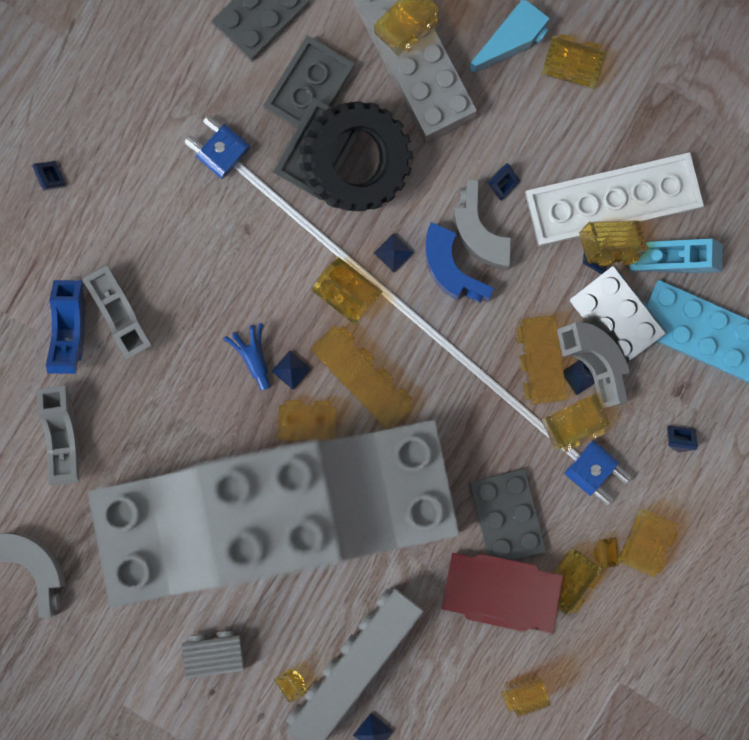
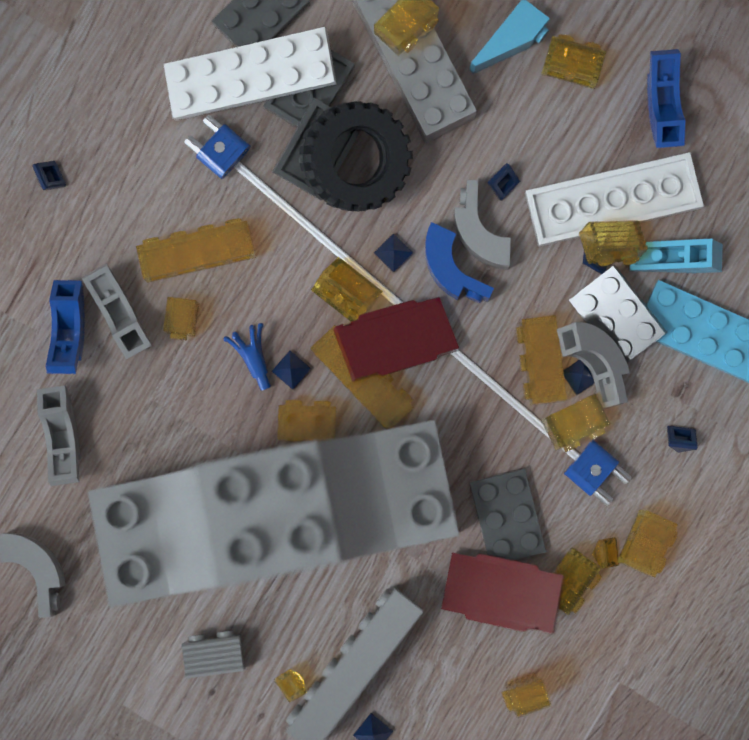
none -> clear yellow brick [136,218,256,283]
none -> clear yellow brick [163,297,199,341]
none -> white plate [164,27,337,120]
none -> dark red piece [333,297,459,382]
none -> blue arch [647,49,686,148]

